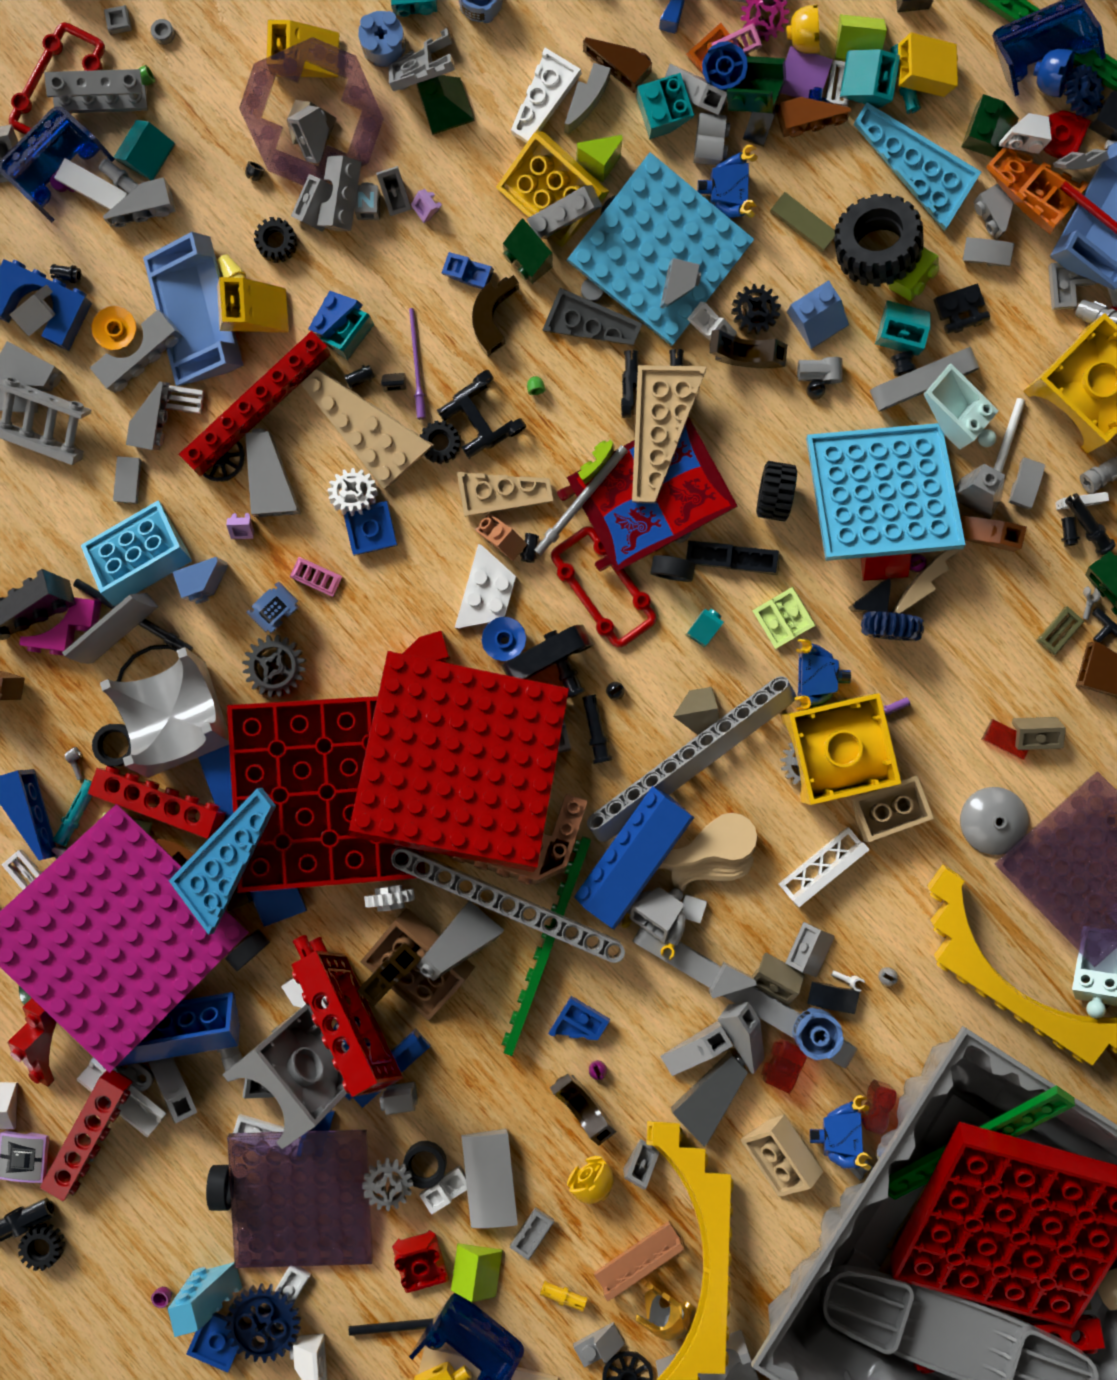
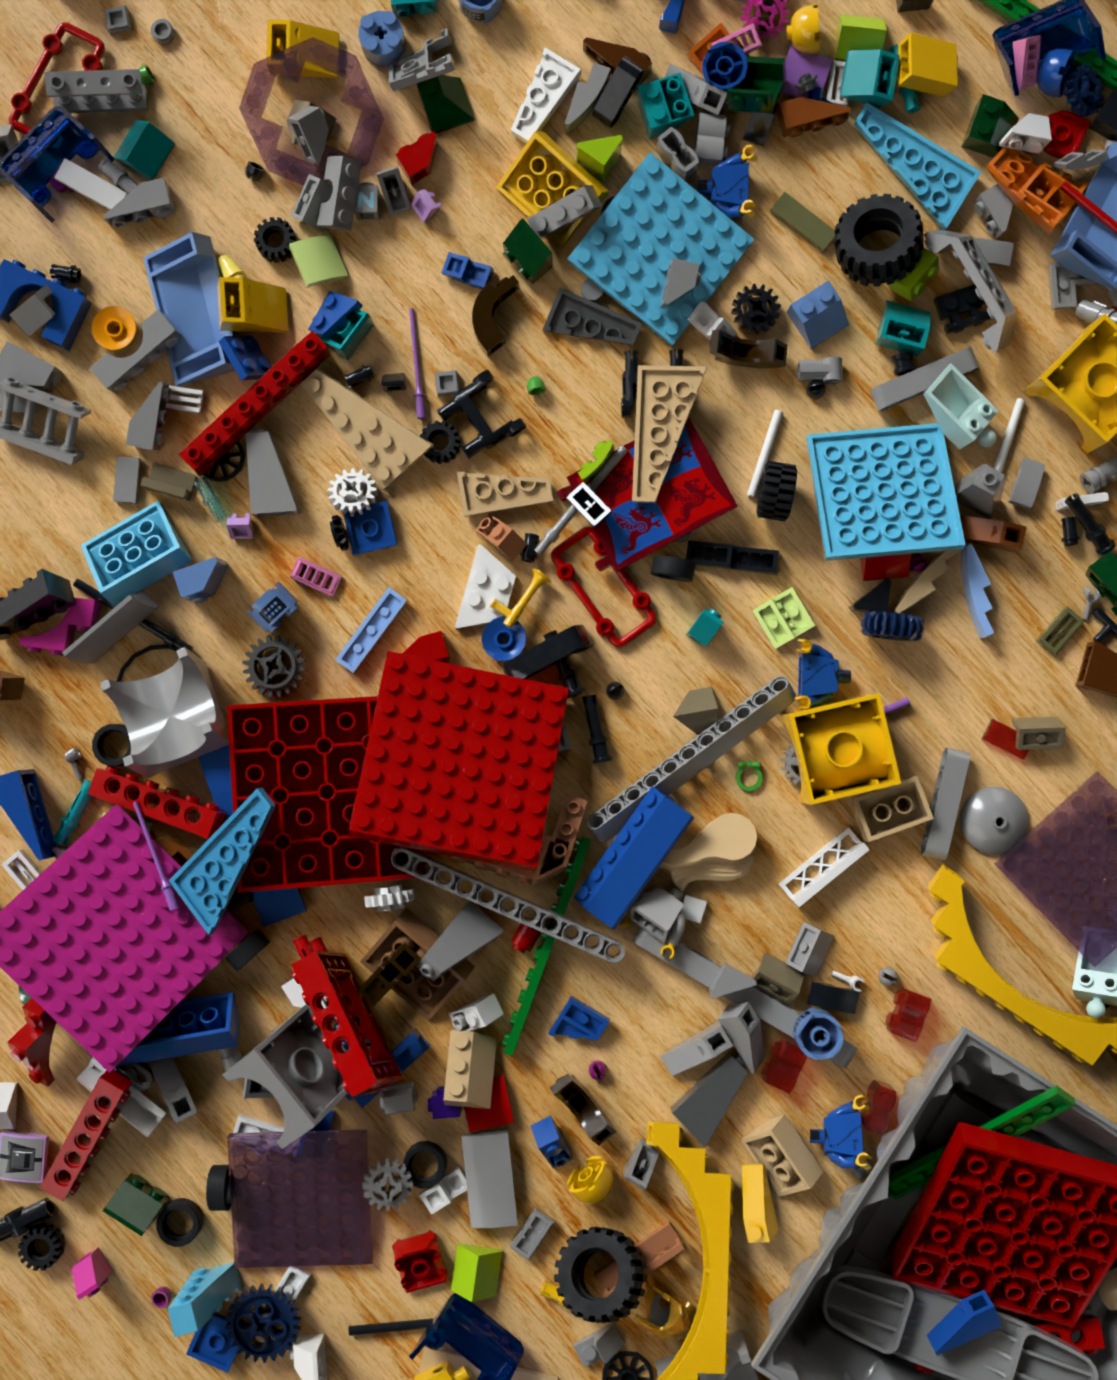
none -> dark pink slope [72,1247,113,1300]
none -> dark green slope [103,1173,169,1236]
none -> medium lavender piece [133,802,179,911]
none -> dark tan panel [141,463,197,501]
none -> black tyre [156,1198,203,1247]
none -> clear light blue pin [193,476,229,523]
none -> blue plate [218,335,271,381]
none -> yellowish green slope [289,235,348,288]
none -> black gear [330,515,349,551]
none -> light blue plate [335,587,408,673]
none -> red slope [395,131,438,185]
none -> dark purple brick [428,1086,462,1119]
none -> light grey tile [435,370,459,397]
none -> tan slope [443,1030,497,1109]
none -> white slope [449,994,504,1031]
none -> red slope [464,1075,515,1133]
none -> yellow piece [490,569,551,629]
none -> red brick [511,918,541,953]
none -> blue slope [531,1116,574,1169]
none -> black tyre [554,1227,648,1323]
none -> slope [566,482,613,528]
none -> black beam [592,56,644,128]
none -> light grey brick [657,127,699,181]
none -> bright green piece [735,761,763,791]
none -> yellow slope [742,1163,779,1243]
none -> white bar [747,410,783,498]
none -> dark grey plate [794,72,818,94]
none -> clear red brick [885,987,932,1042]
none -> light grey beam [921,747,970,861]
none -> light grey slope [923,229,1017,352]
none -> blue slope [927,1290,1002,1356]
none -> light blue slope [961,543,994,638]
none -> bright pink slope [1013,35,1041,89]

